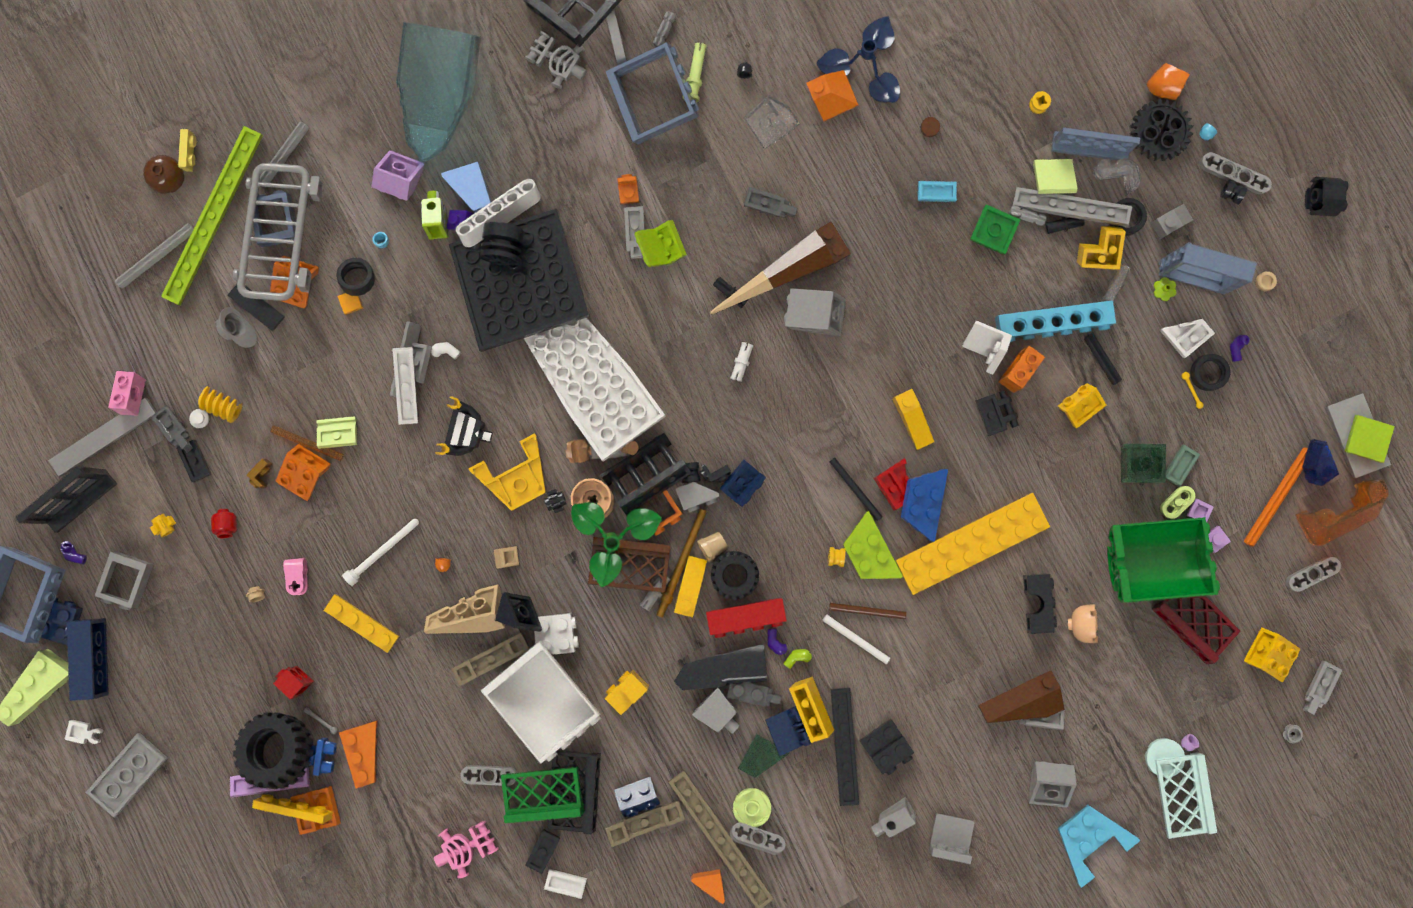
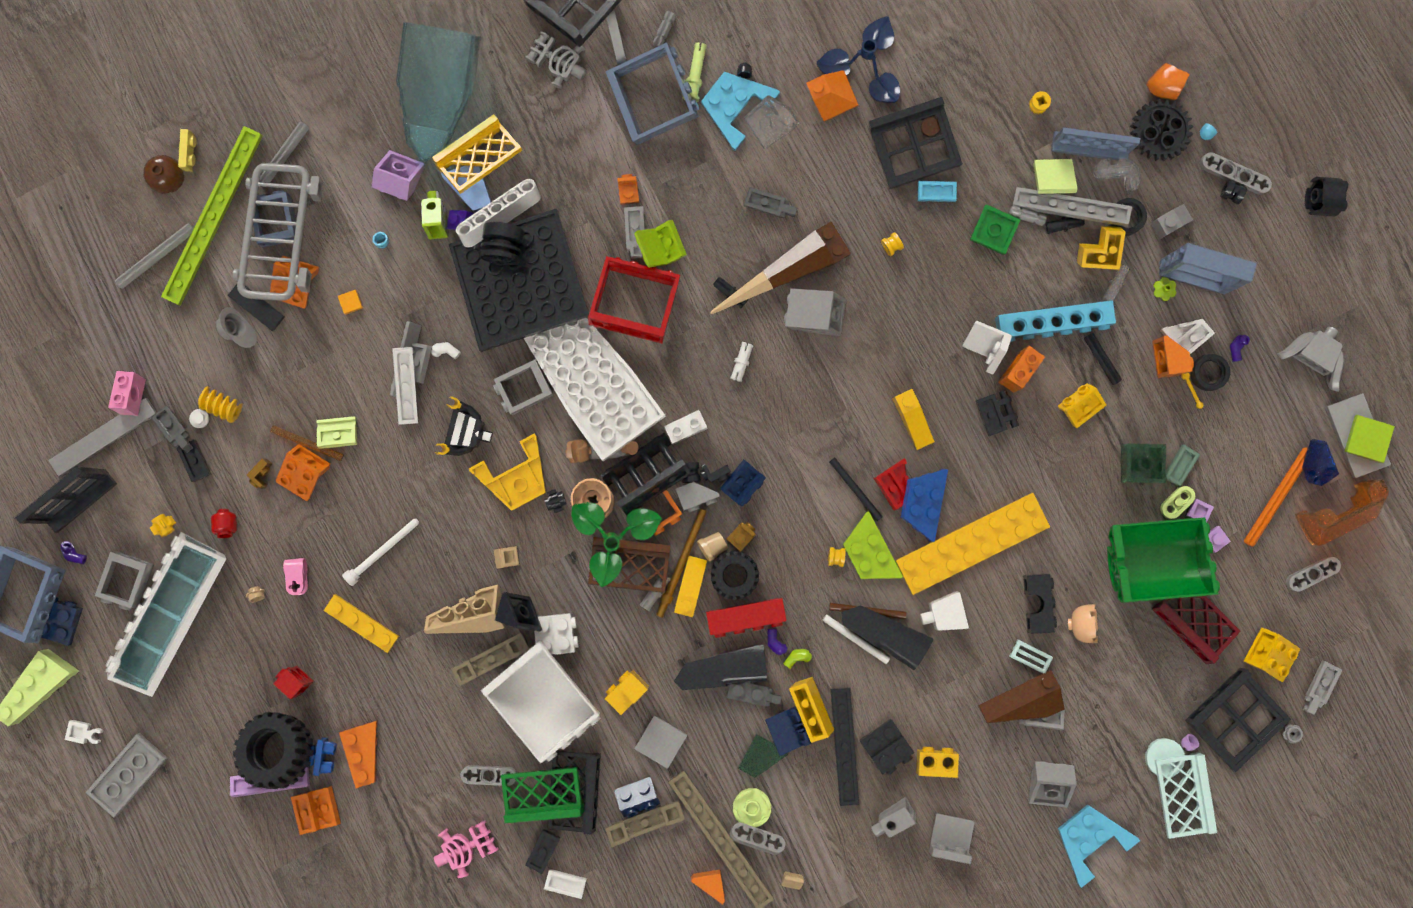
dark blue brick [65,618,109,701] -> none
yellow plate [252,794,333,824] -> none
light grey hinge [303,707,338,734] -> none
black tyre [336,258,375,296] -> none
orange hinge [435,558,451,572] -> none
light grey torso [692,687,740,734] -> none
tan tile [1255,272,1277,291] -> none
none -> clear light blue window [105,532,226,697]
none -> yellow fence [432,114,522,194]
none -> light grey window [493,360,554,415]
none -> red window [588,256,680,344]
none -> light grey tile [635,715,687,769]
none -> white brick [664,410,707,445]
none -> medium azure wing [701,72,780,151]
none -> pearl gold bracket [727,522,756,552]
none -> tan slope [782,871,804,890]
none -> black panel [841,605,933,670]
none -> black window [869,97,963,190]
none -> yellow wheel [881,232,904,256]
none -> yellow brick [916,746,959,778]
none -> white torso [920,591,969,630]
none -> light aqua tile [1009,639,1053,674]
none -> orange slope [1152,336,1194,378]
none -> black window [1185,667,1291,772]
none -> light grey torso [1277,327,1345,392]

